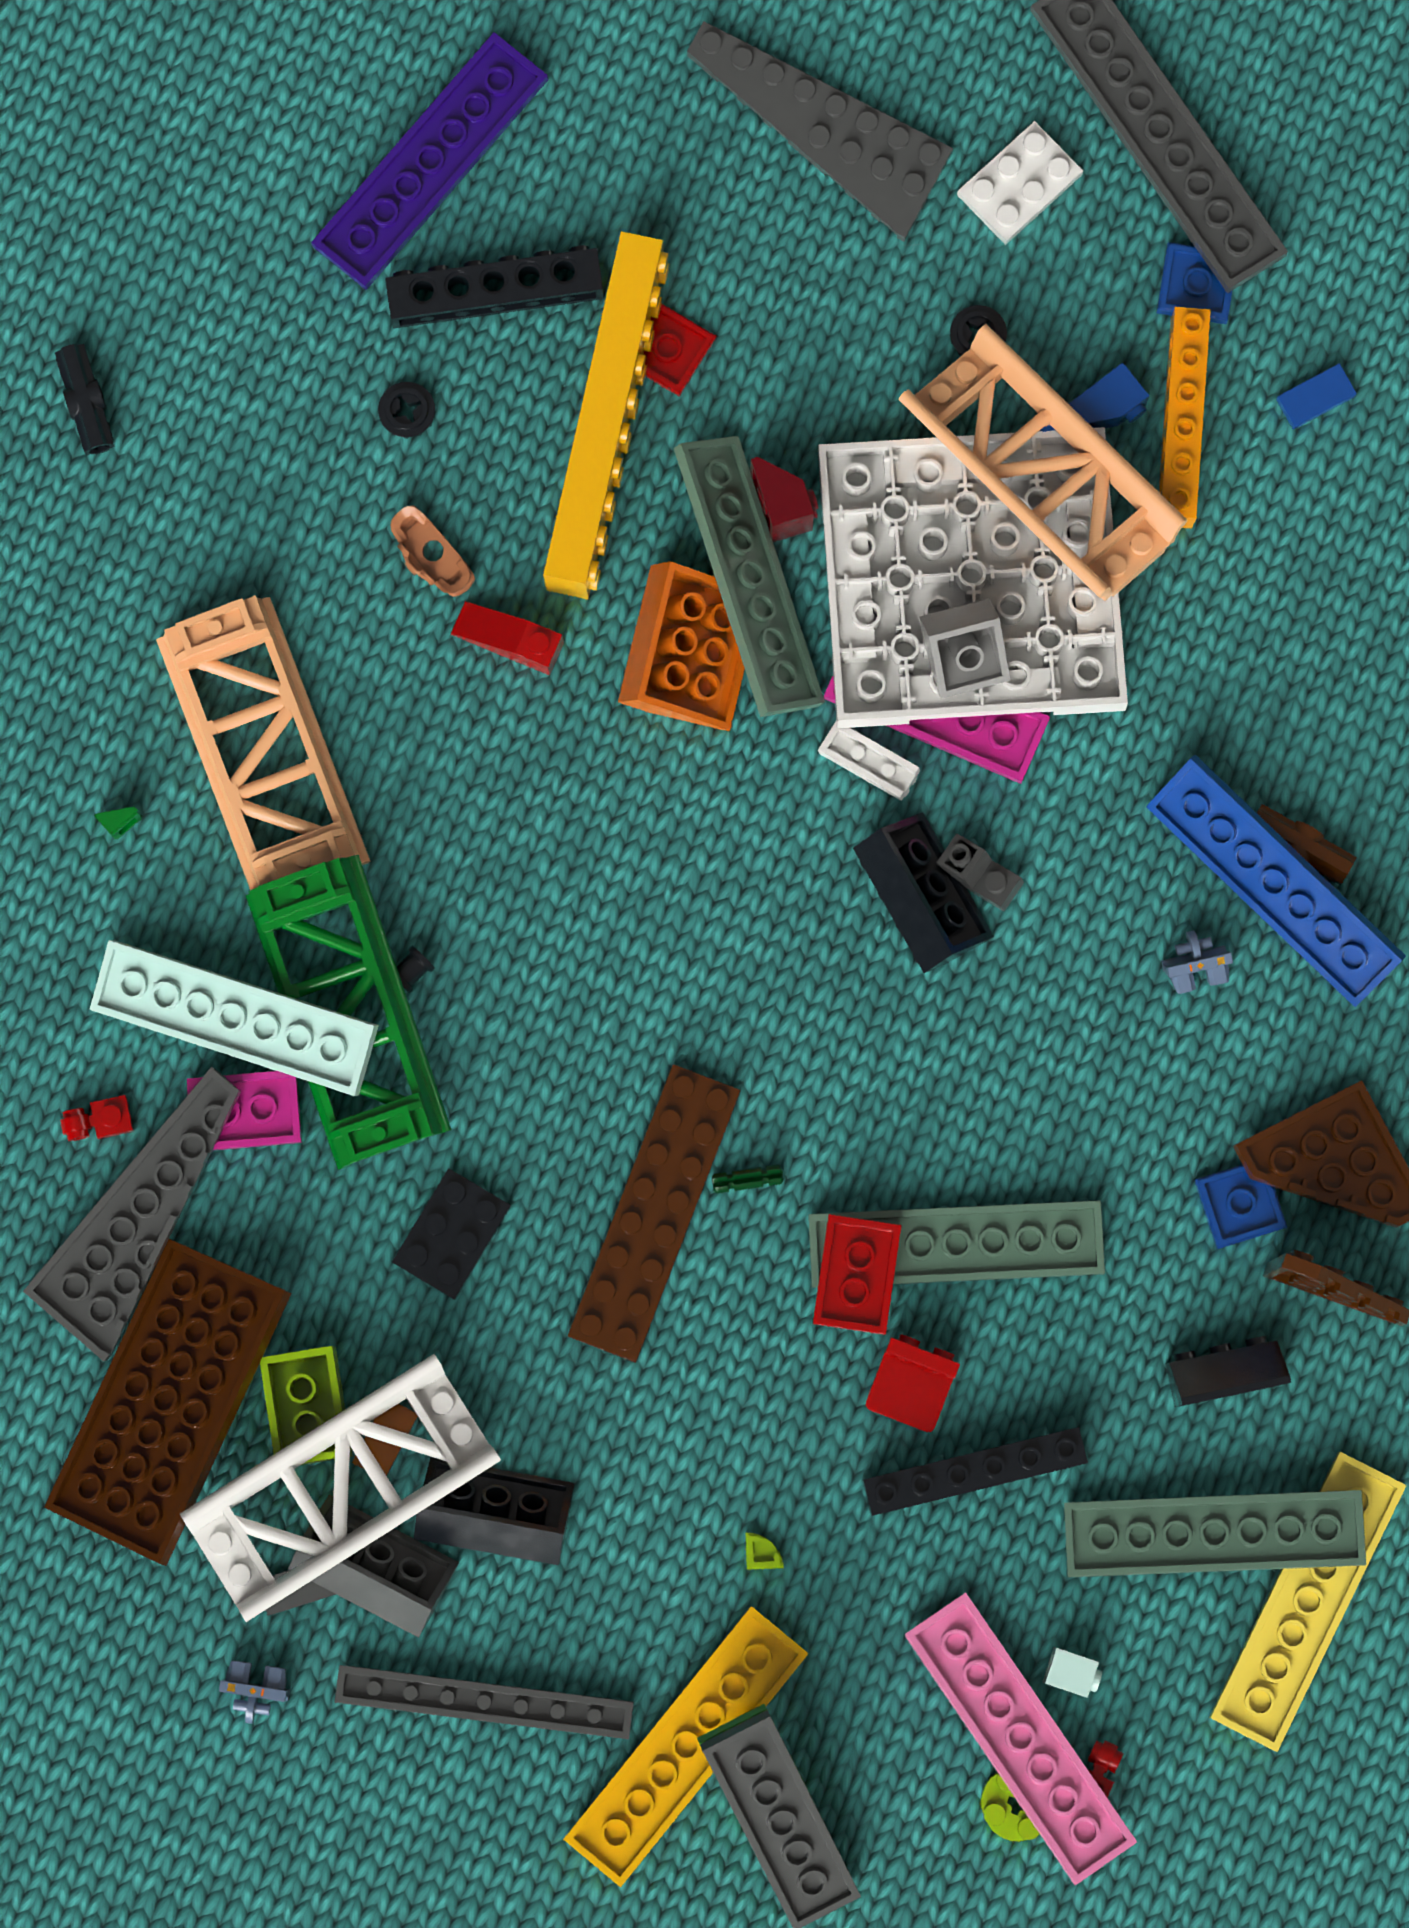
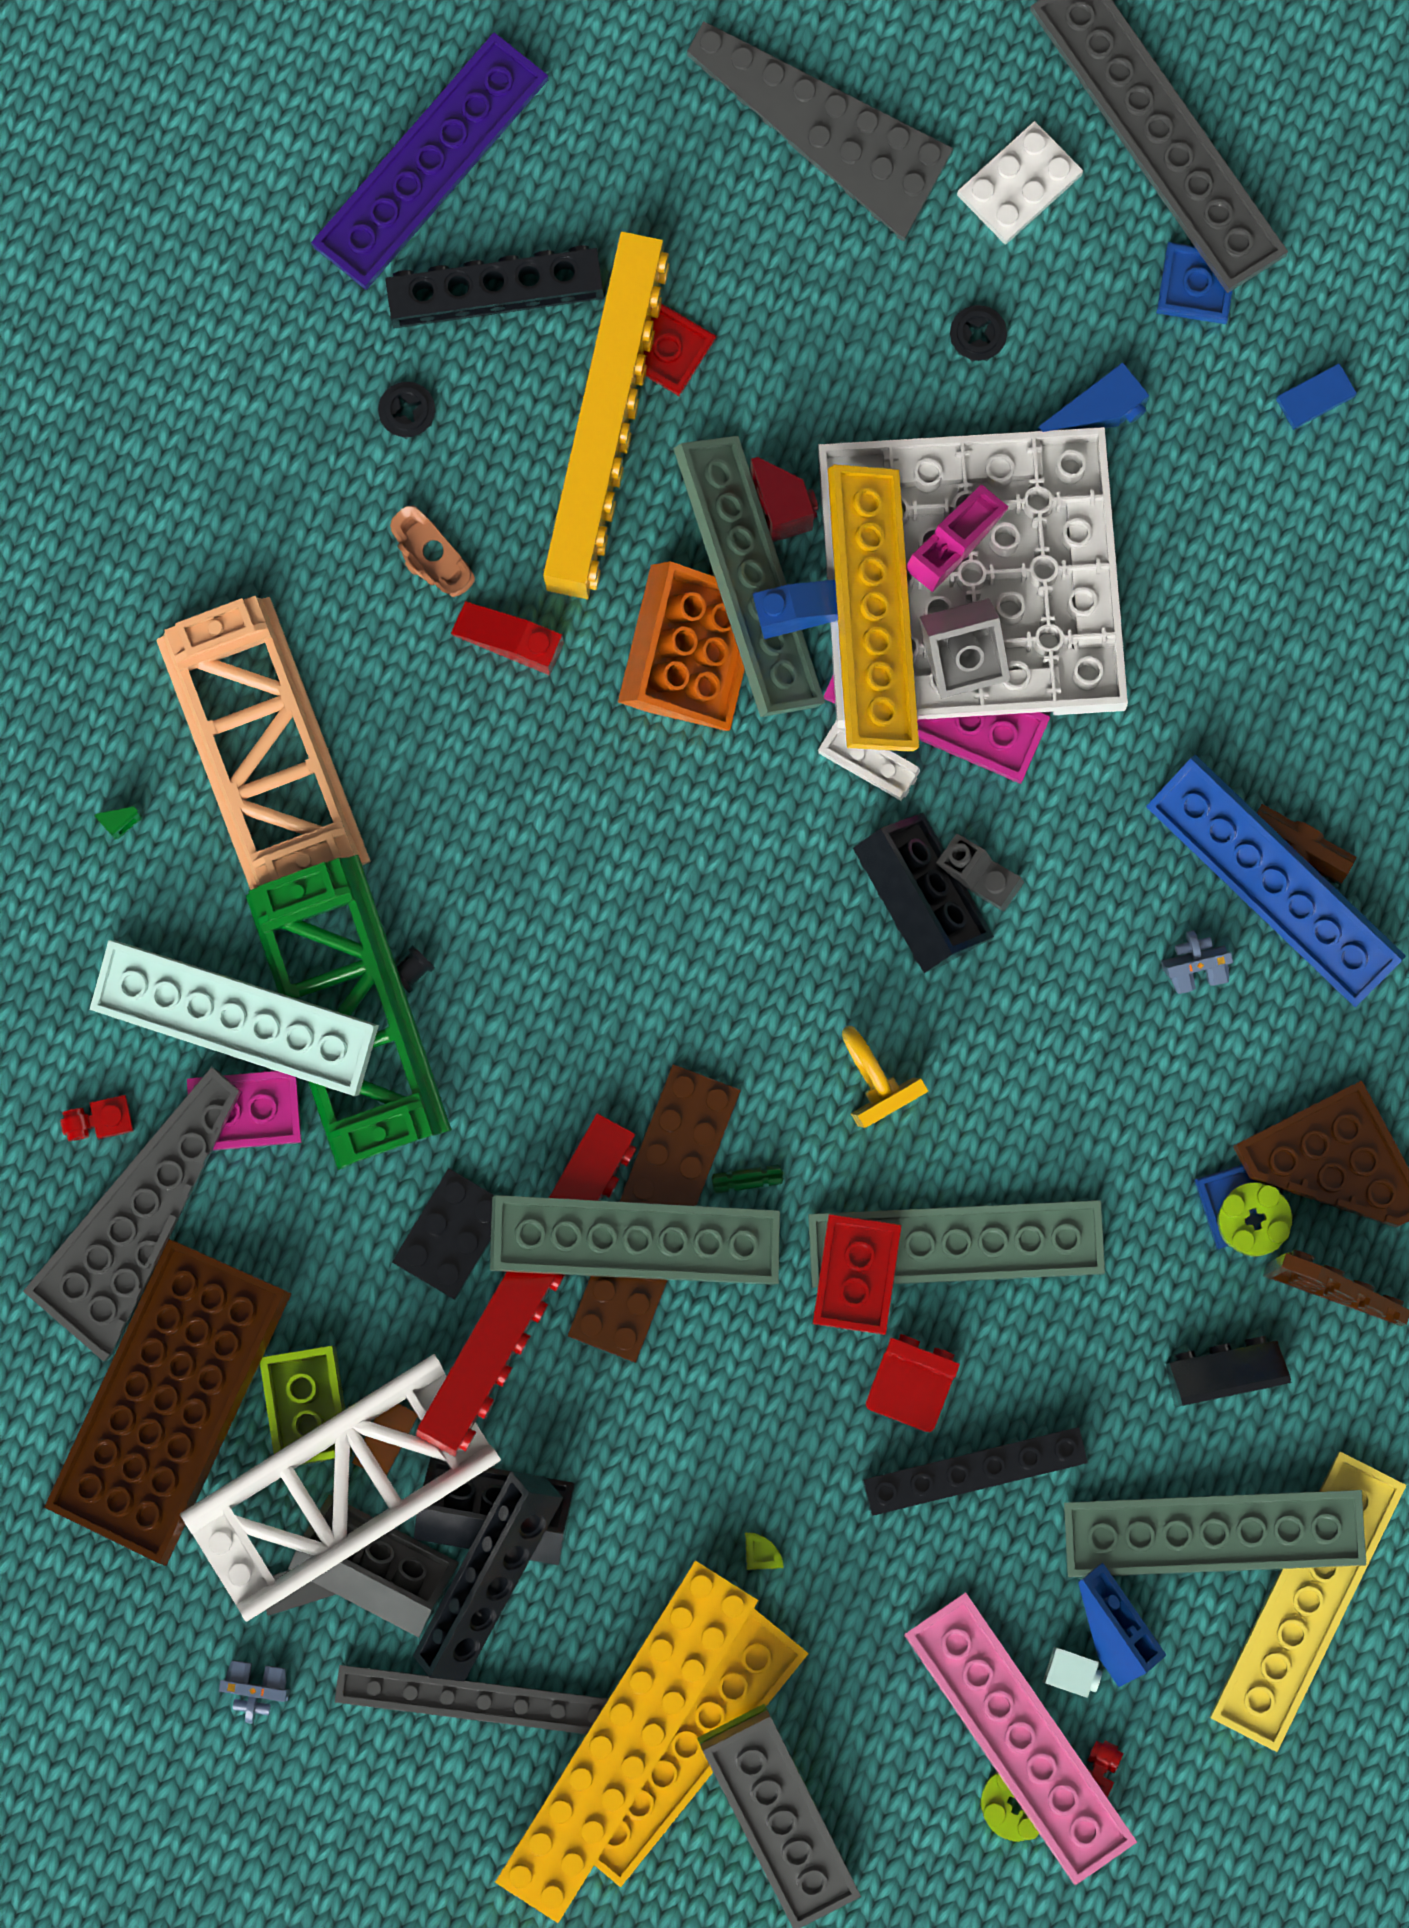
black piece [55,344,115,455] -> none
light nougat piece [899,324,1188,601] -> none
light orange brick [1159,307,1211,529] -> none
none -> black brick [413,1471,563,1682]
none -> red brick [416,1113,637,1457]
none -> sand green plate [490,1195,780,1285]
none -> yellow brick [495,1560,759,1923]
none -> blue slope [752,580,838,639]
none -> yellow plate [828,464,919,752]
none -> yellow tile [842,1026,929,1128]
none -> dark pink slope [906,484,1009,592]
none -> blue slope [1078,1563,1166,1687]
none -> lime plate [1217,1183,1292,1257]

